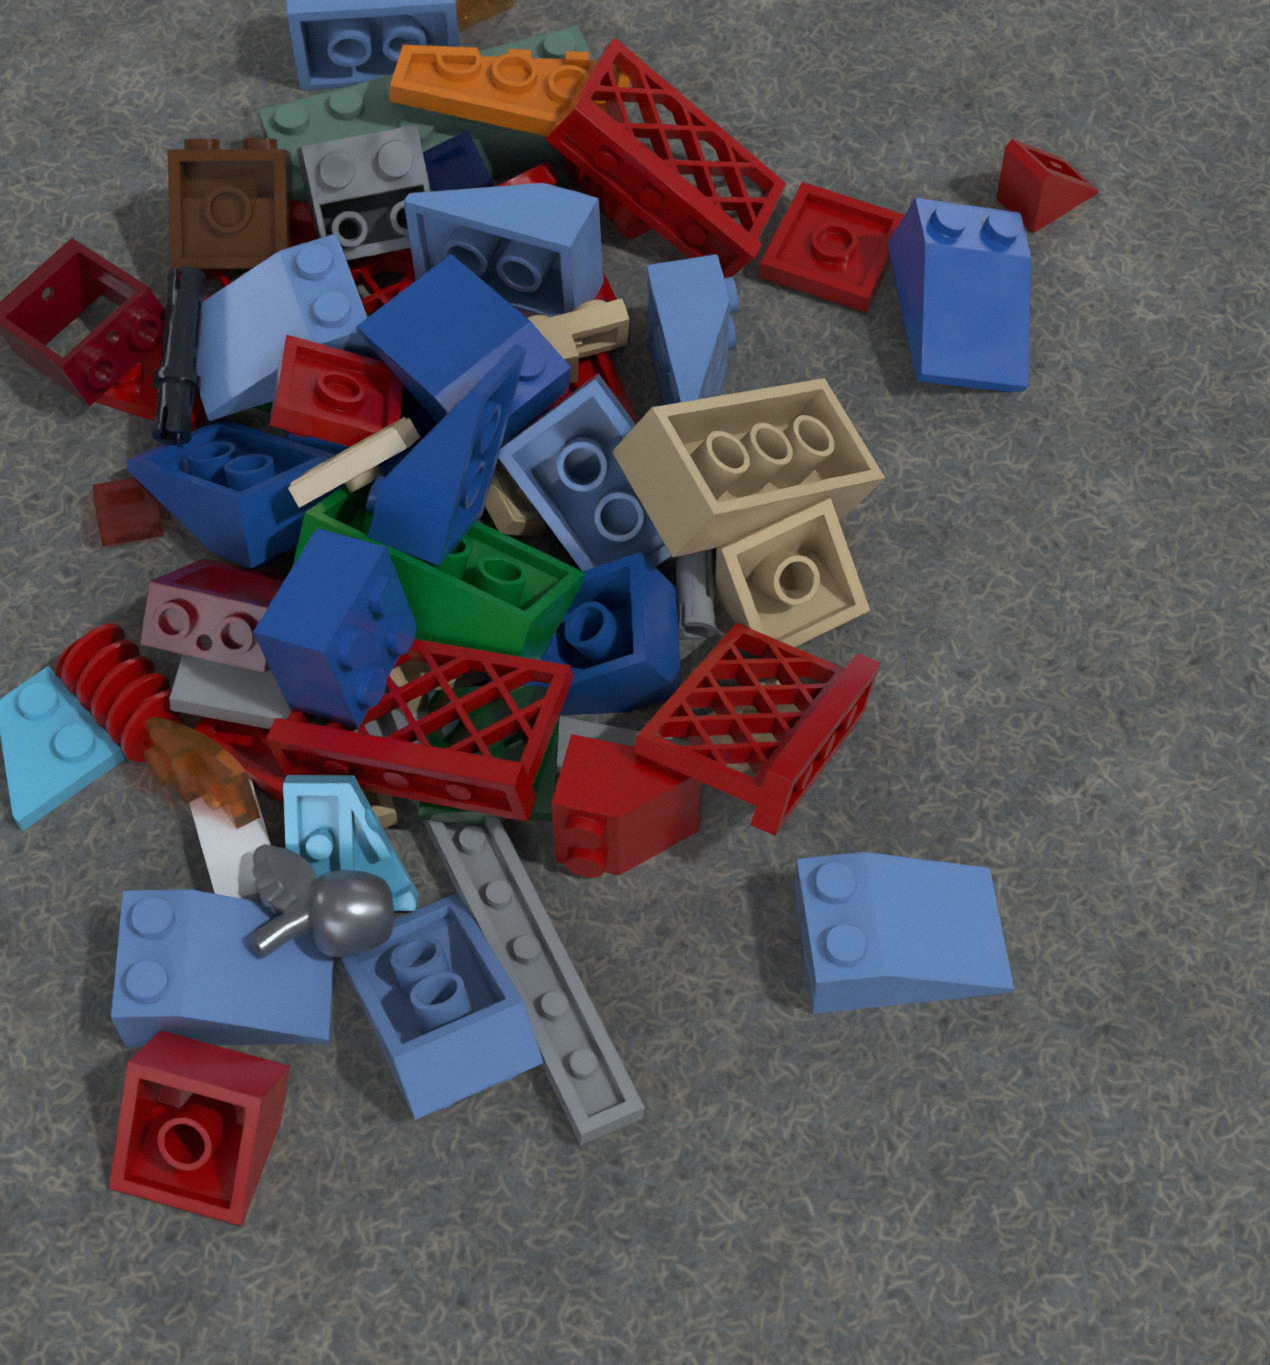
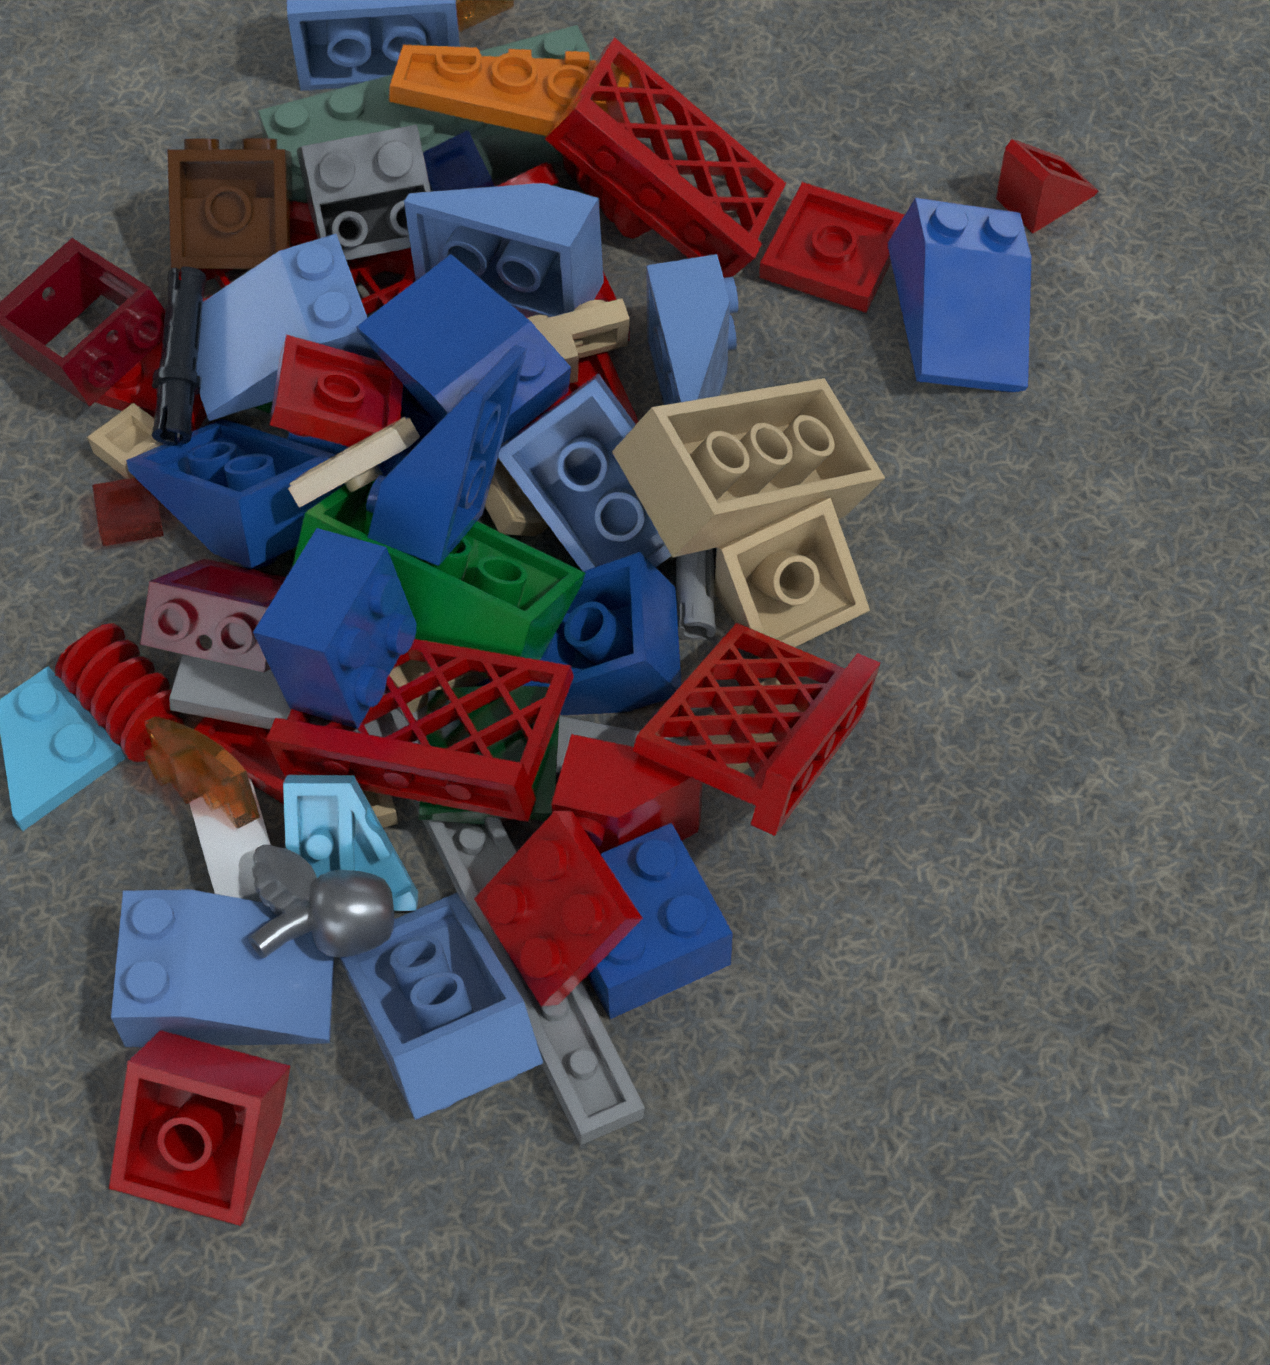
medium blue slope [793,852,1014,1014] -> none
none -> tan plate [87,403,163,482]
none -> red plate [474,811,643,1007]
none -> blue brick [587,823,733,1019]

